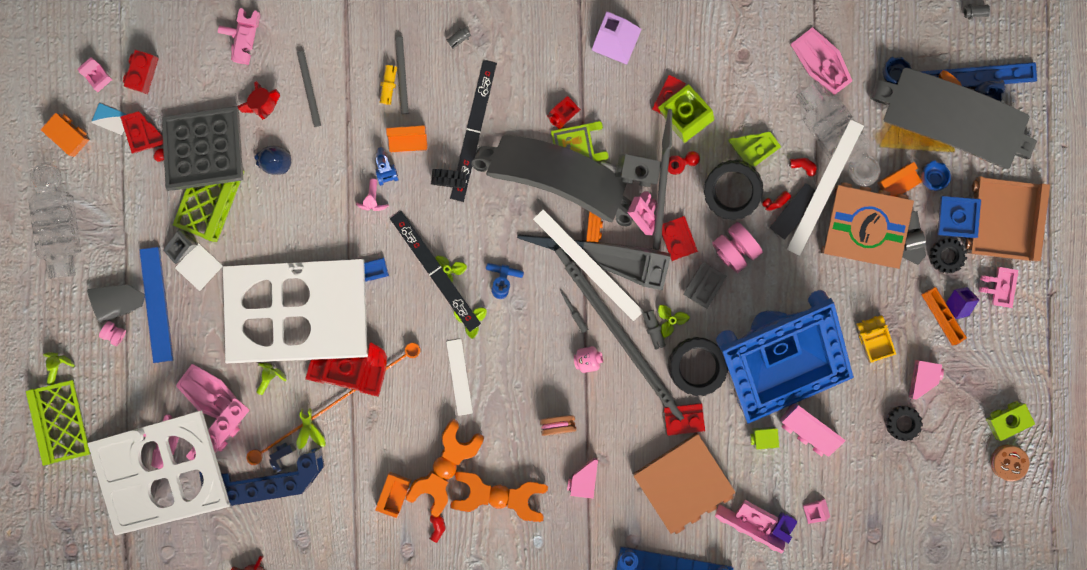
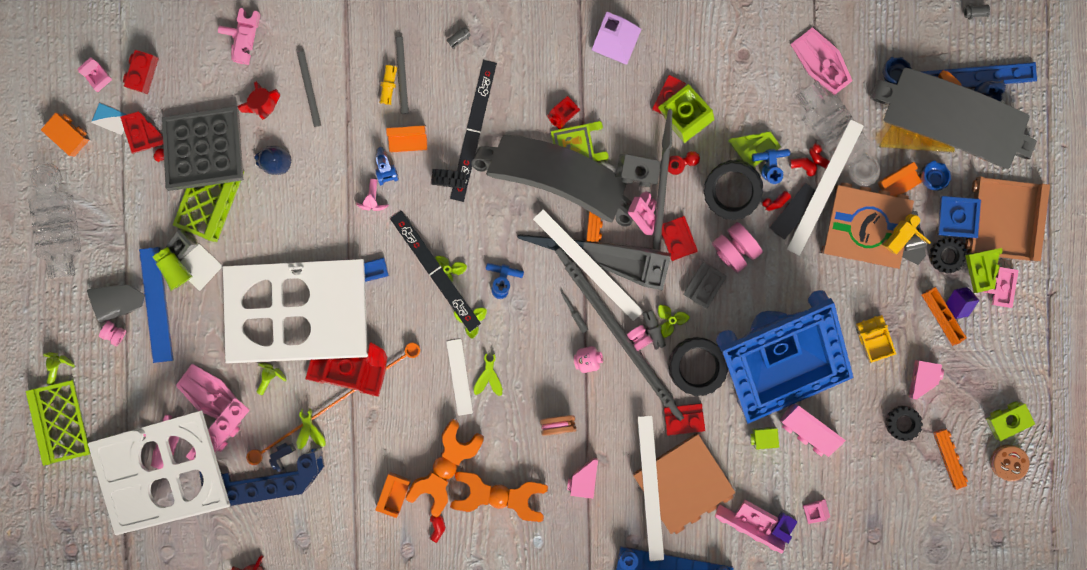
none -> lime plant [153,247,193,291]
none -> lime piece [474,353,503,396]
none -> bright pink wheel [627,325,653,351]
none -> white sticker [638,416,664,561]
none -> blue piece [752,149,790,184]
none -> red arm [809,143,830,169]
none -> yellow piece [883,214,931,254]
none -> orange piece [933,428,968,490]
none -> lime wing [965,248,1003,293]

